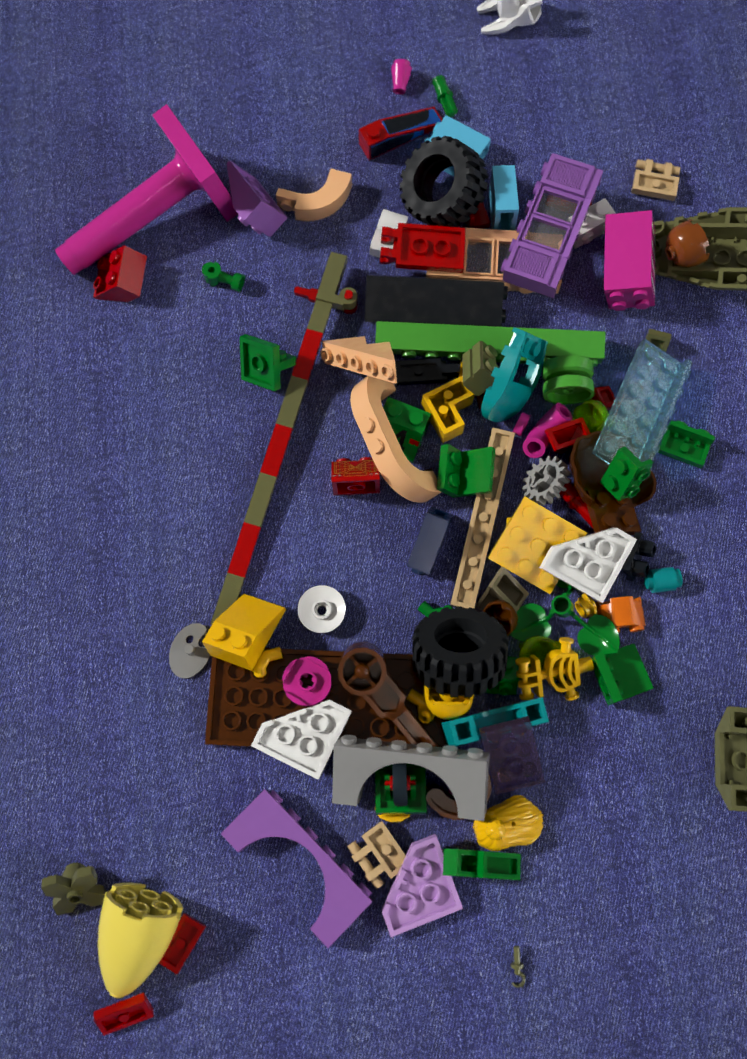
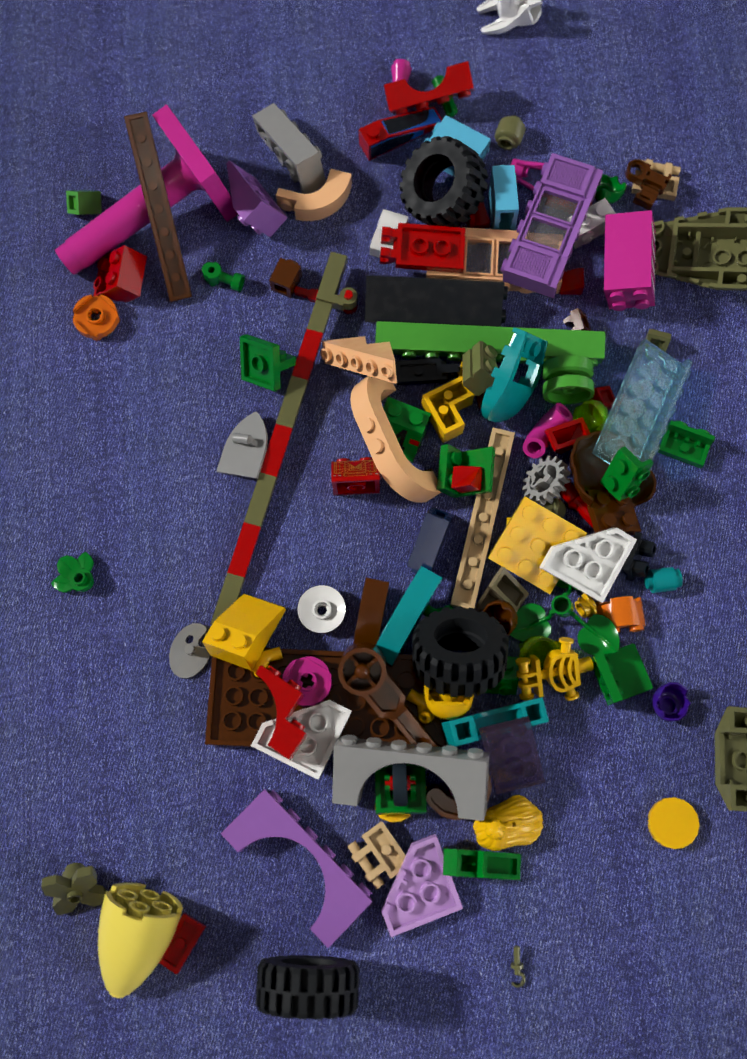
red plate [94,993,154,1036] -> none
dark pink tile [512,412,530,436] -> none
dark orange cylinder [665,219,710,268] -> none
none -> green plate [51,552,94,593]
none -> bright green panel [66,190,102,215]
none -> orange plate [72,294,120,341]
none -> reddish brown tile [124,111,192,302]
none -> light grey shield [216,411,268,479]
none -> light grey wedge [252,103,326,194]
none -> red arch [255,665,308,761]
none -> black tyre [255,955,359,1020]
none -> reddish brown brick [269,258,302,298]
none -> reddish brown slope [353,578,390,645]
none -> teal slope [376,566,442,666]
none -> red arch [384,61,475,116]
none -> red slope [451,466,483,493]
none -> olive head [494,115,526,150]
none -> dark pink plant [511,158,548,198]
none -> olive tile [543,498,566,518]
none -> red slope [559,268,584,295]
none -> tile [563,308,591,331]
none -> green hair [595,174,627,204]
none -> reddish brown piece [625,159,671,210]
none -> yellow tile [648,797,700,849]
none -> dark purple hair [652,682,691,722]

